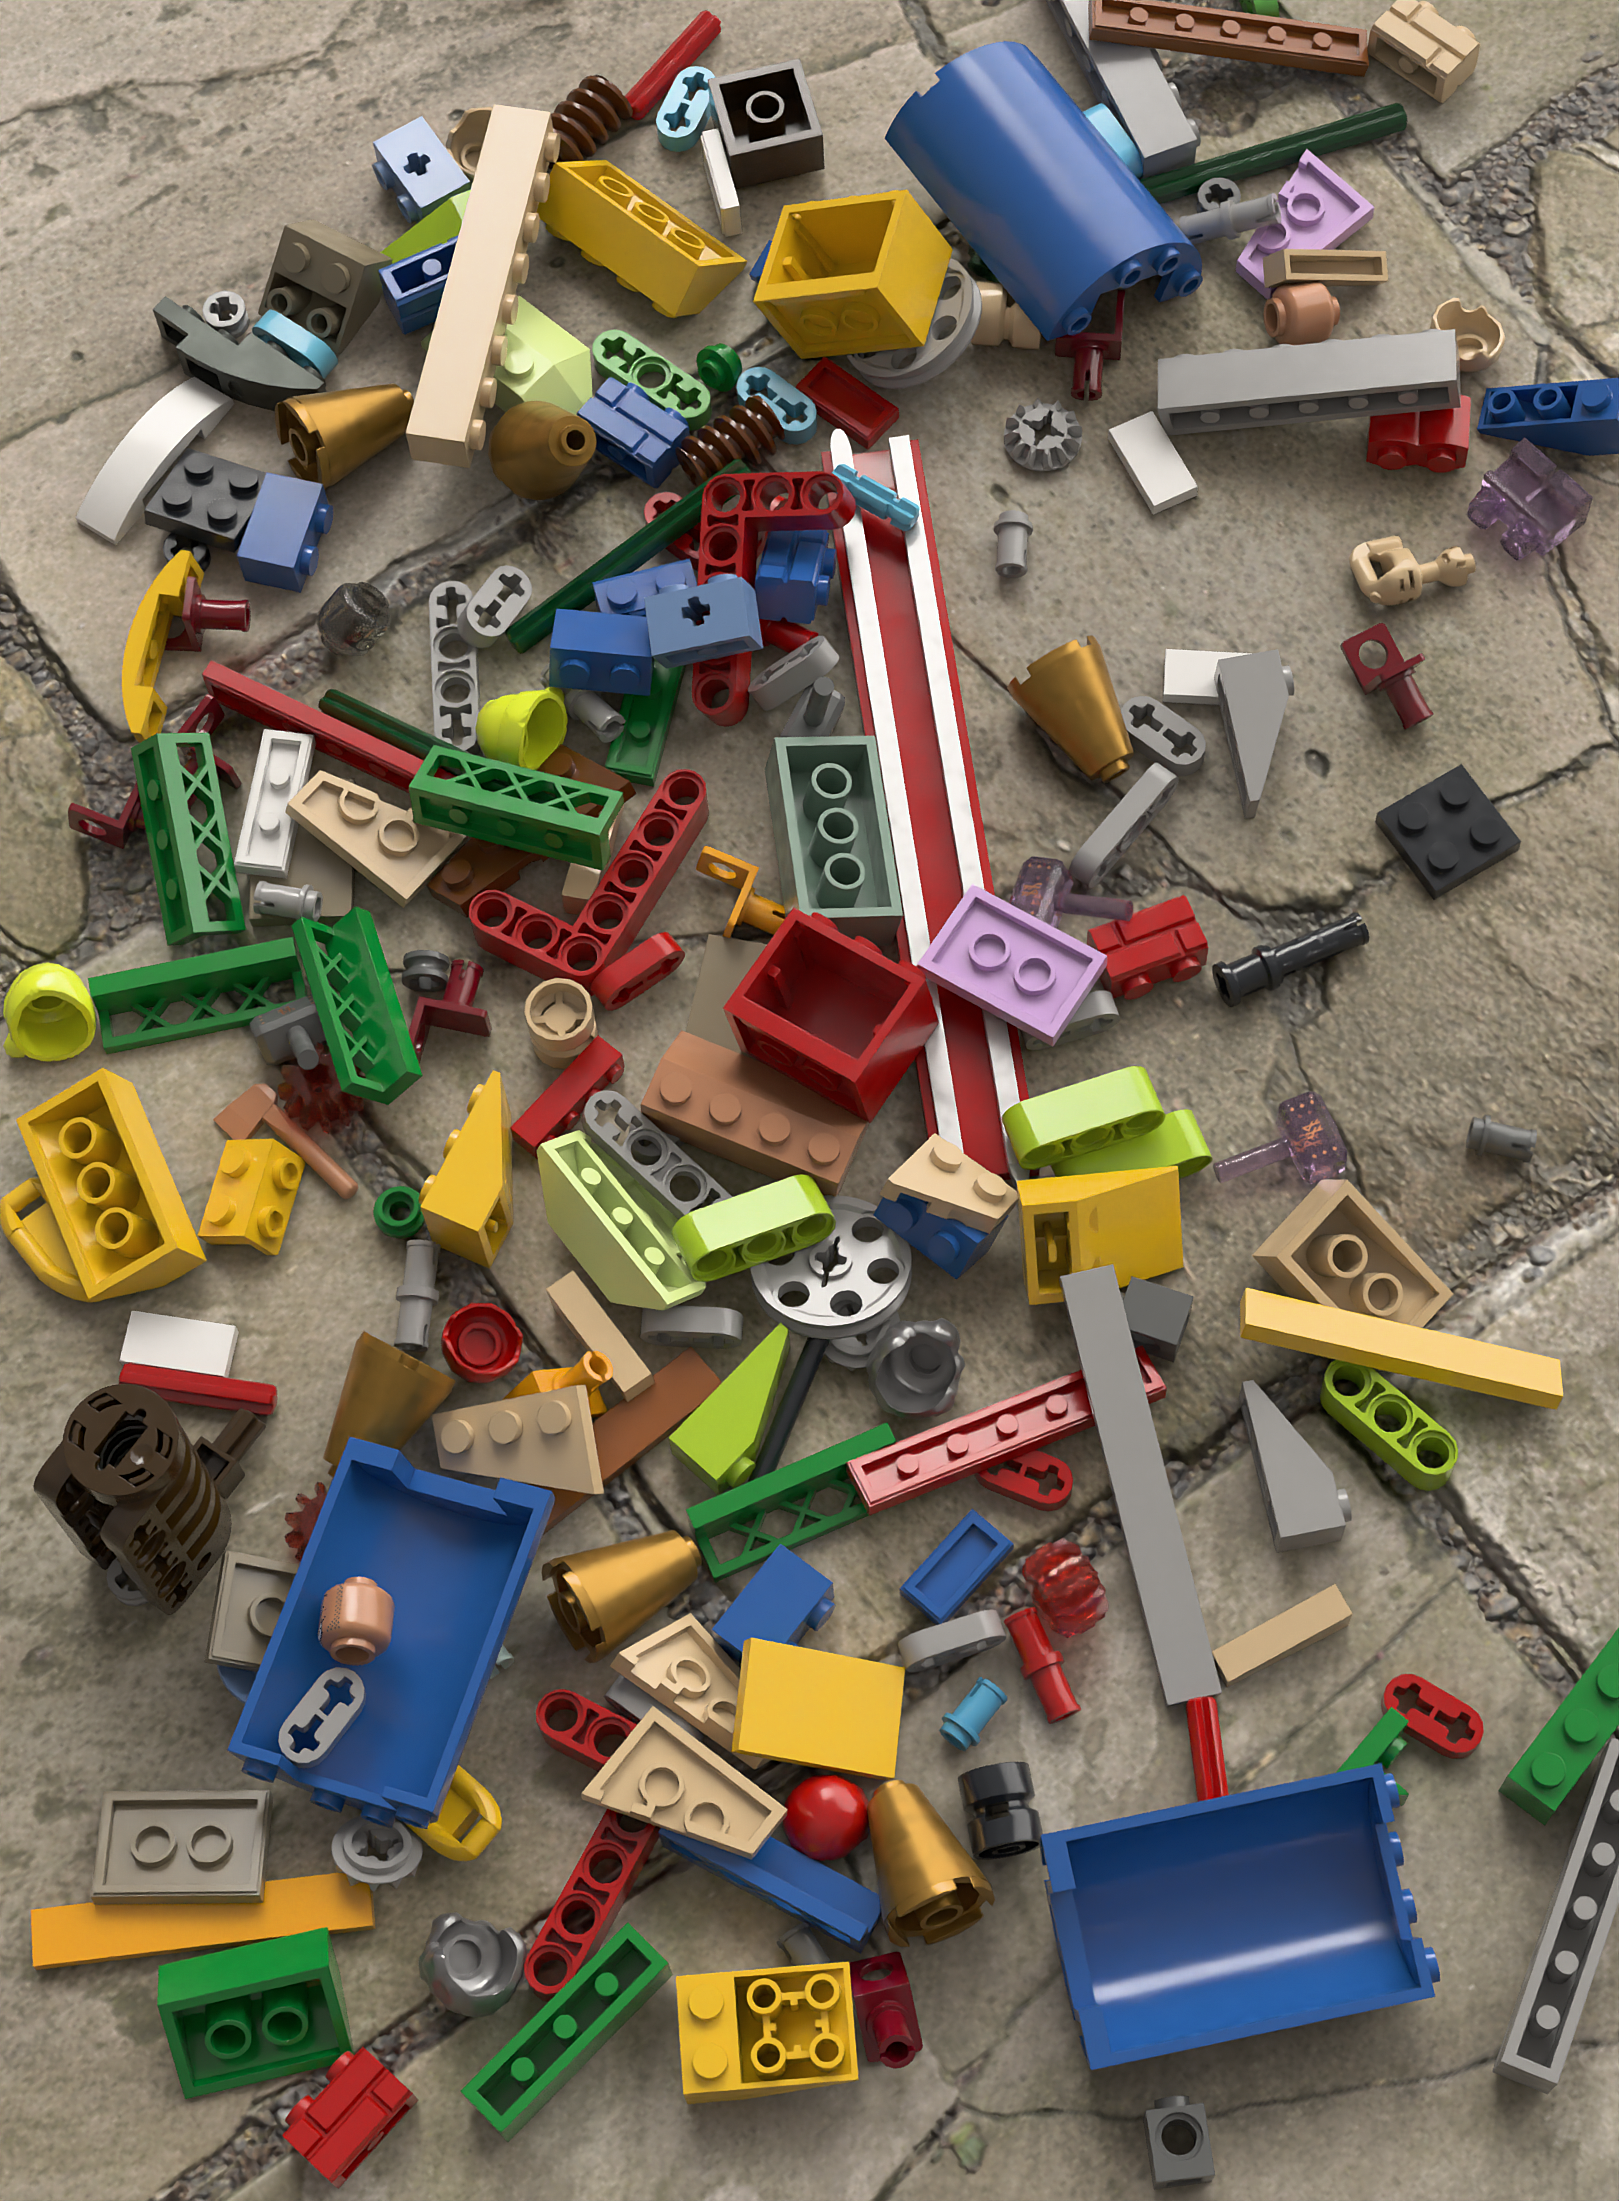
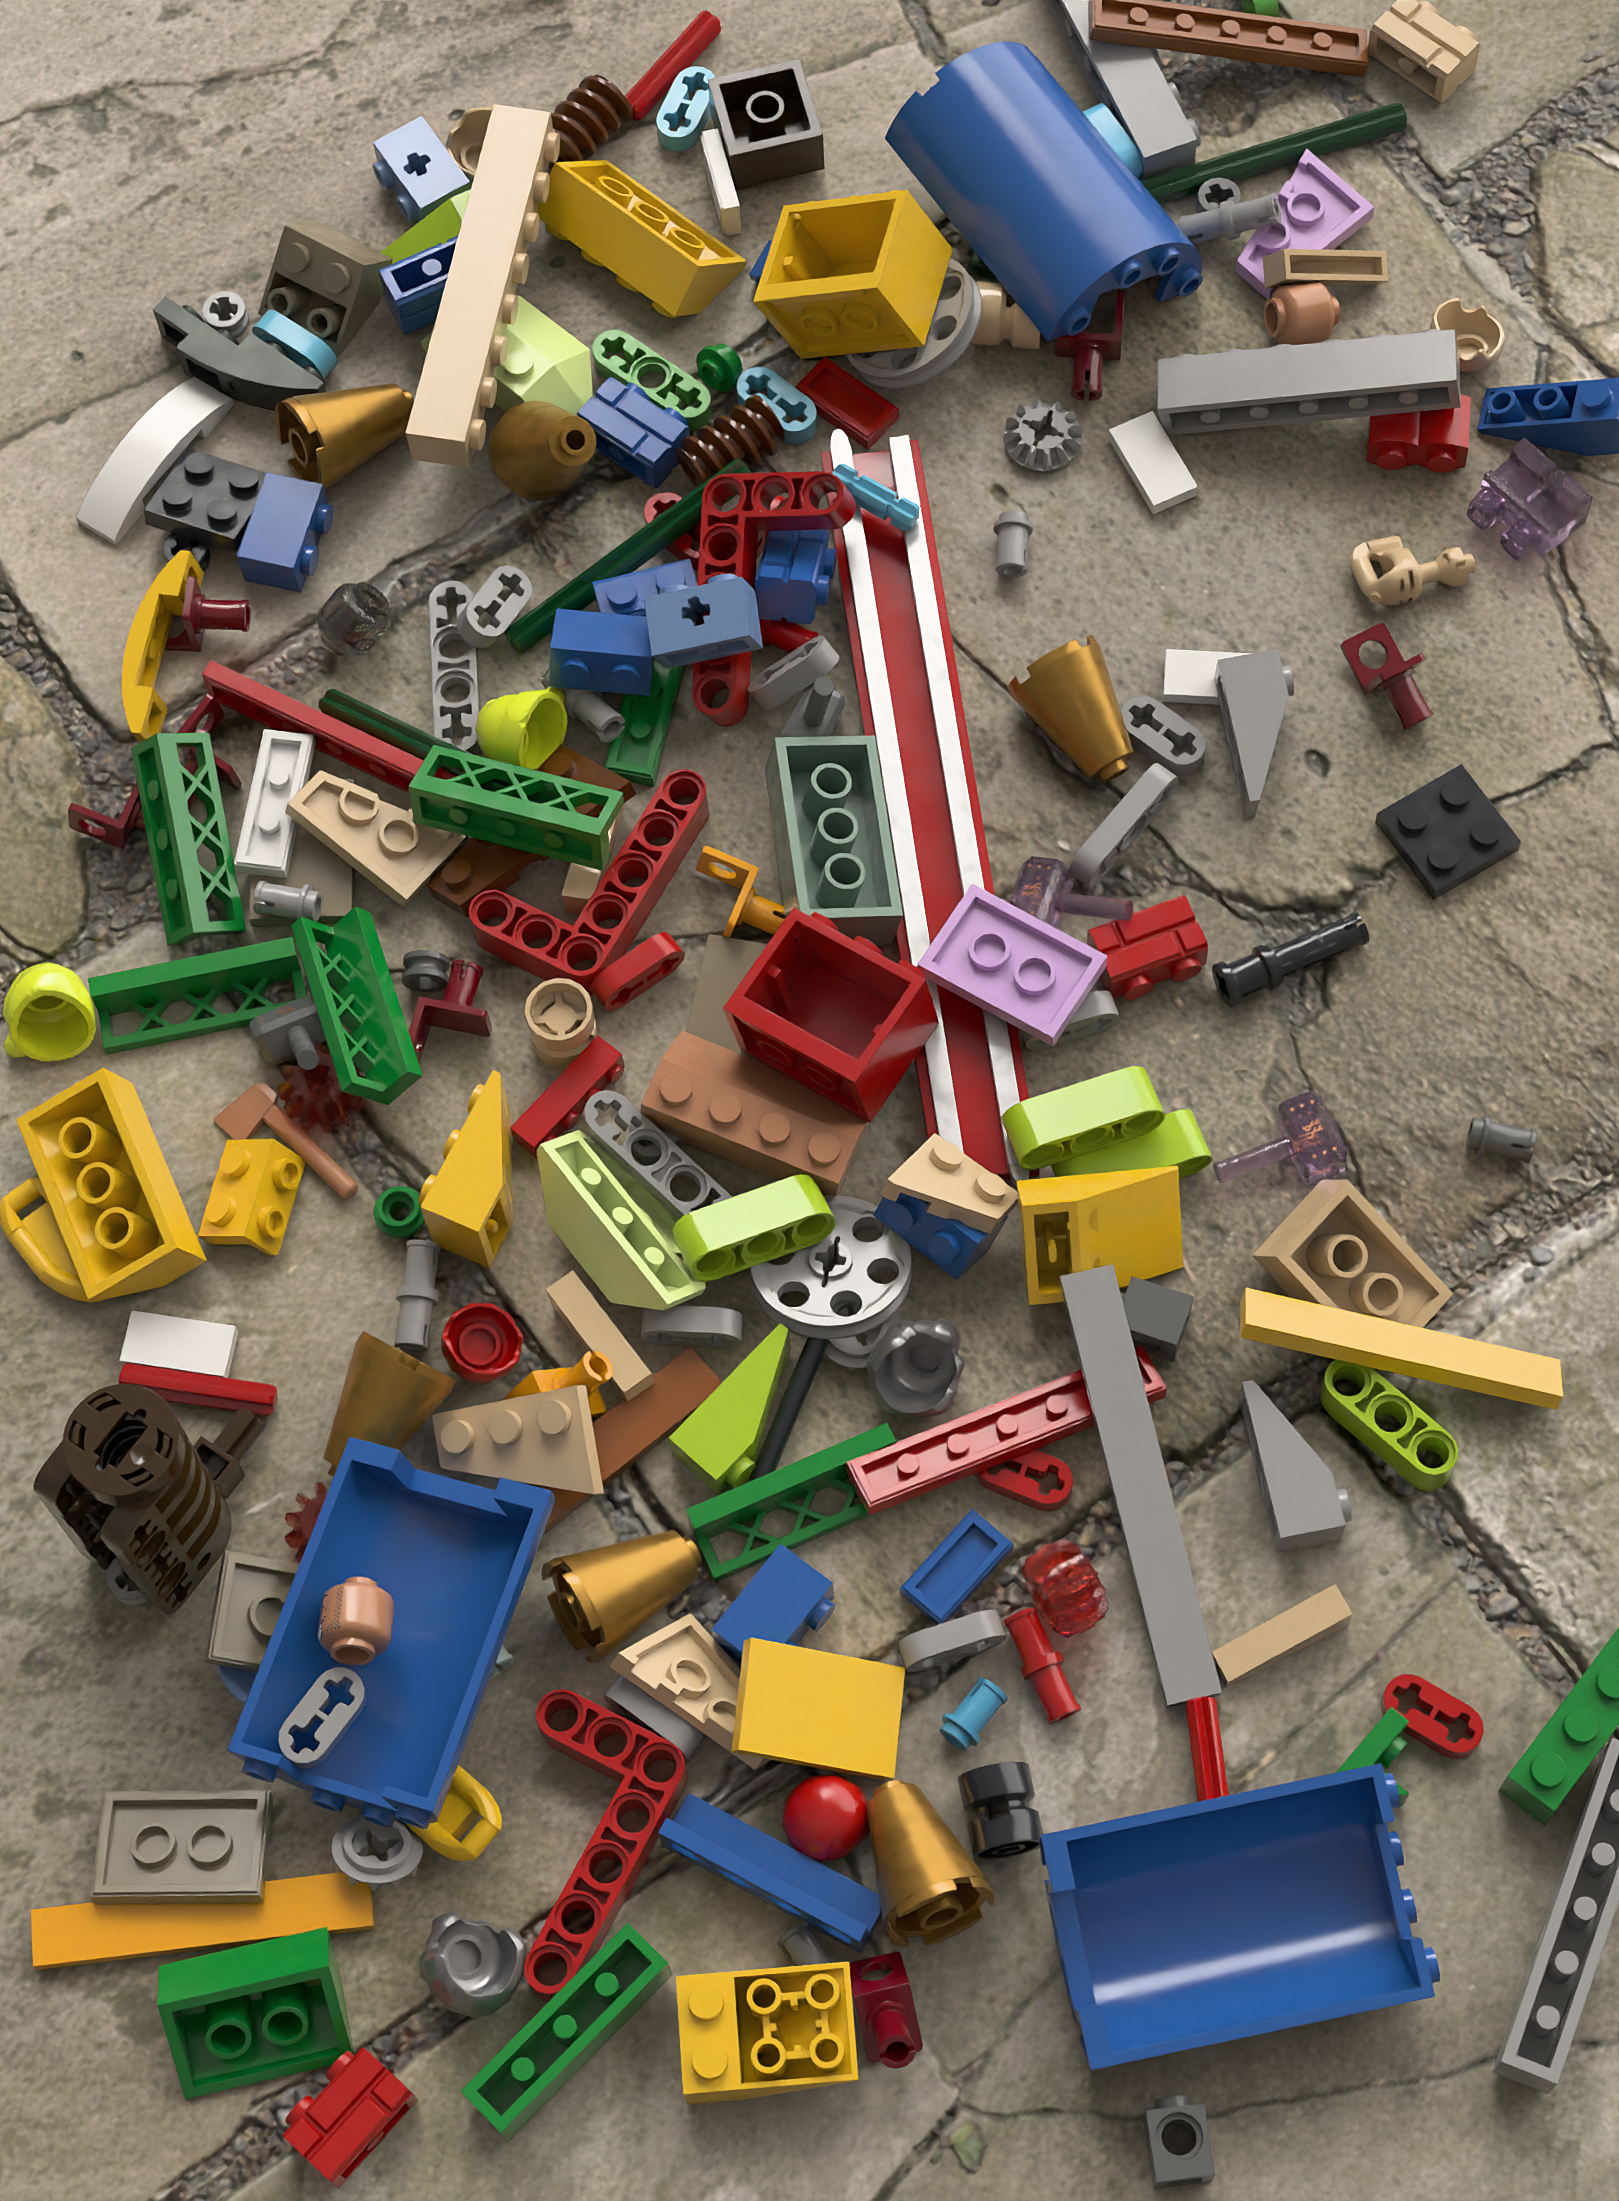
tan wing [581,1706,788,1860] -> none

